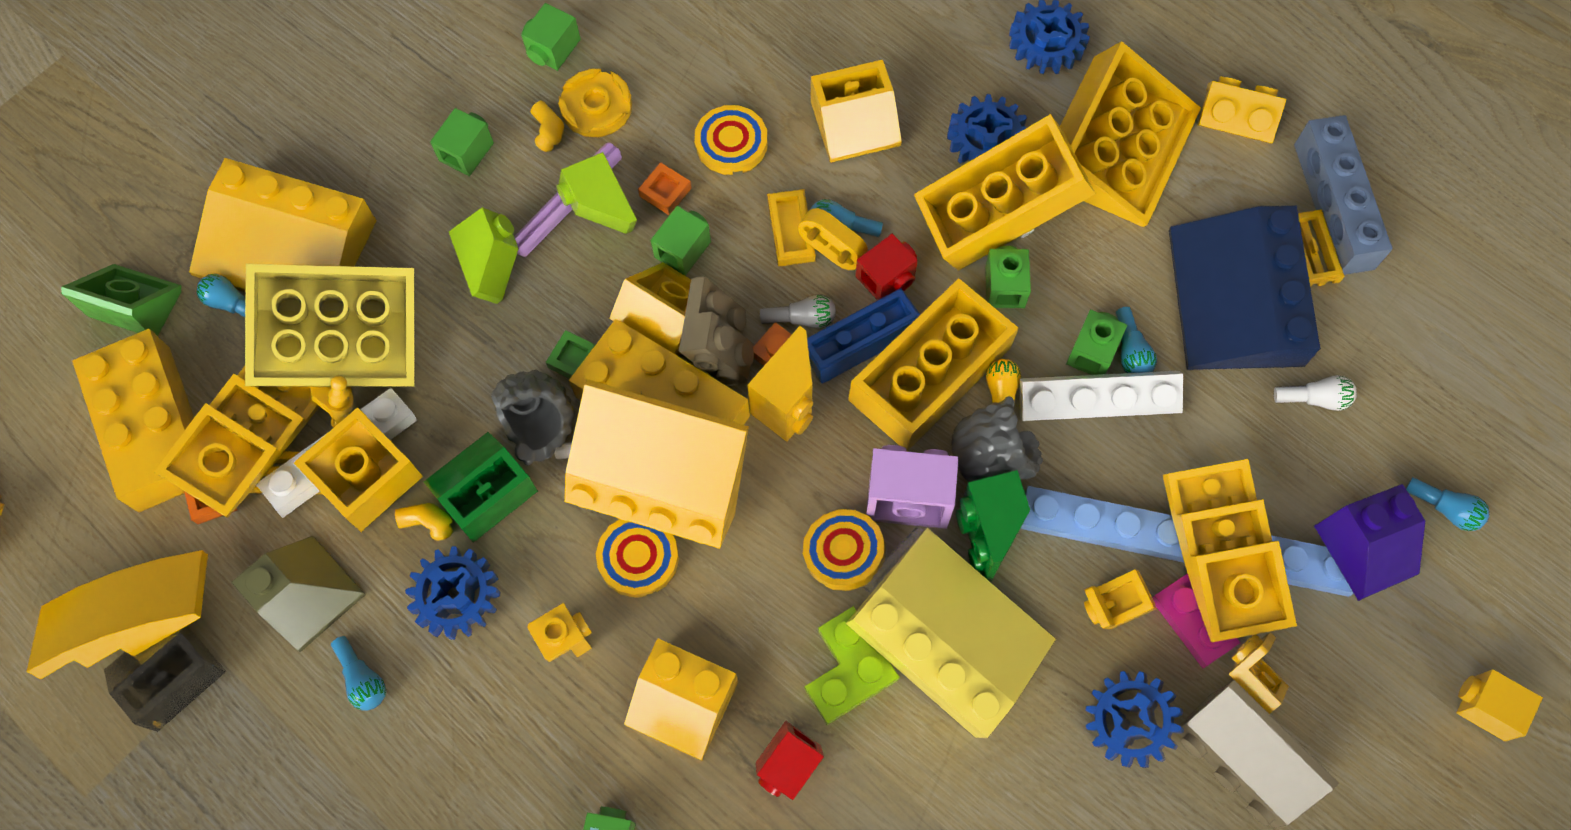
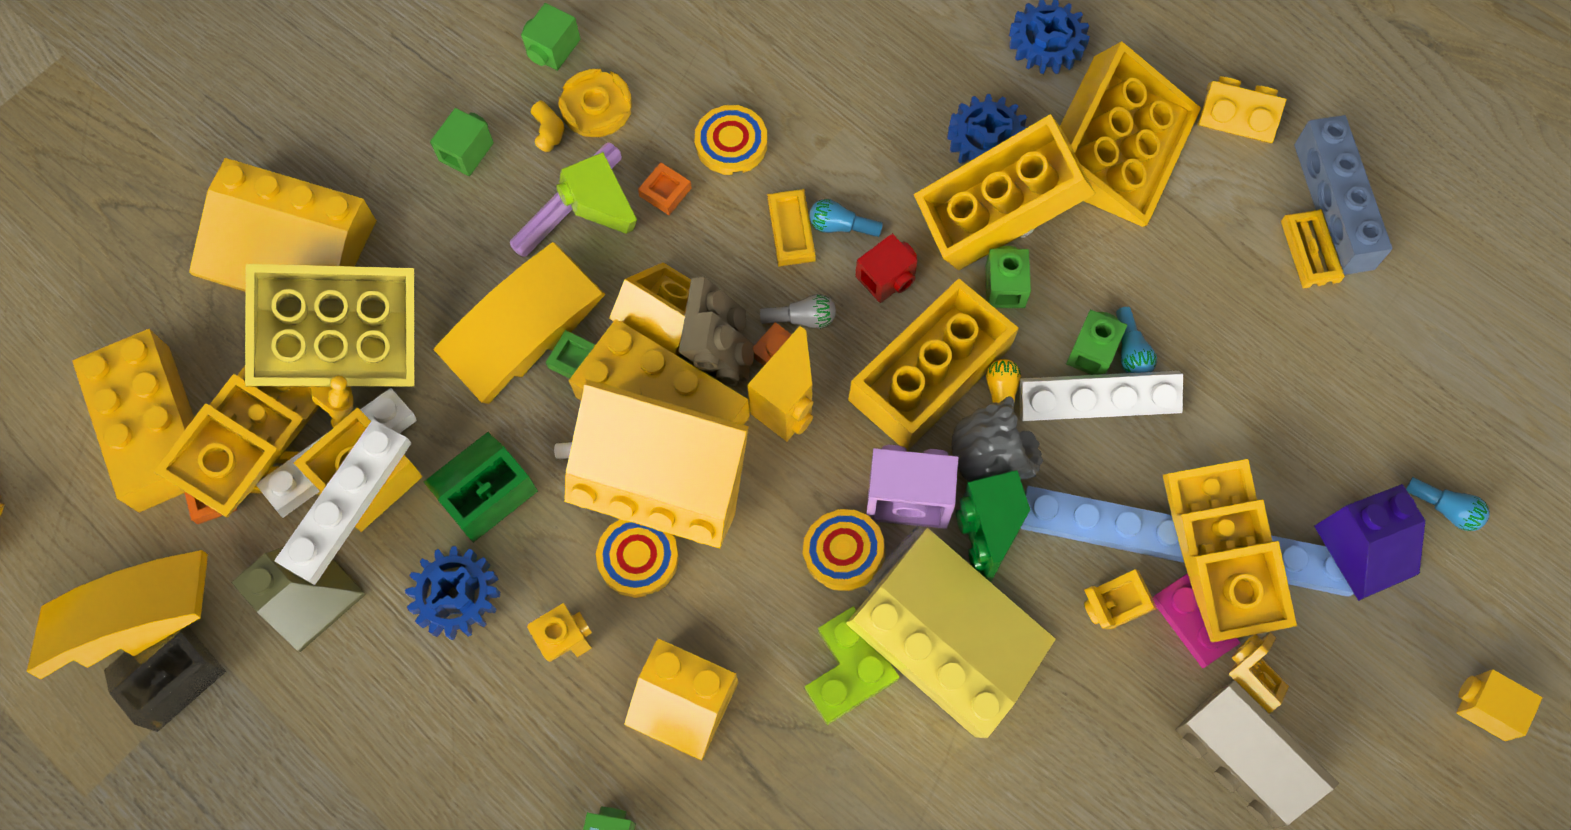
bright green slope [61,264,182,336] -> none
dark azure piece [196,274,245,317] -> none
dark azure piece [331,636,386,711] -> none
yellow arm [395,503,453,541] -> none
lime slope [449,207,519,304] -> none
dark grey hair [491,370,575,466] -> none
bright green brick [651,206,711,276] -> none
red brick [755,721,824,800] -> none
yellow beam [798,208,868,270] -> none
blue slope [807,288,920,384] -> none
yellow slope [811,59,902,163] -> none
blue gear [1085,671,1184,768] -> none
dark blue slope [1169,205,1321,370] -> none
white piece [1274,375,1357,411] -> none
none -> white plate [274,419,411,585]
none -> yellow slope [433,242,606,404]

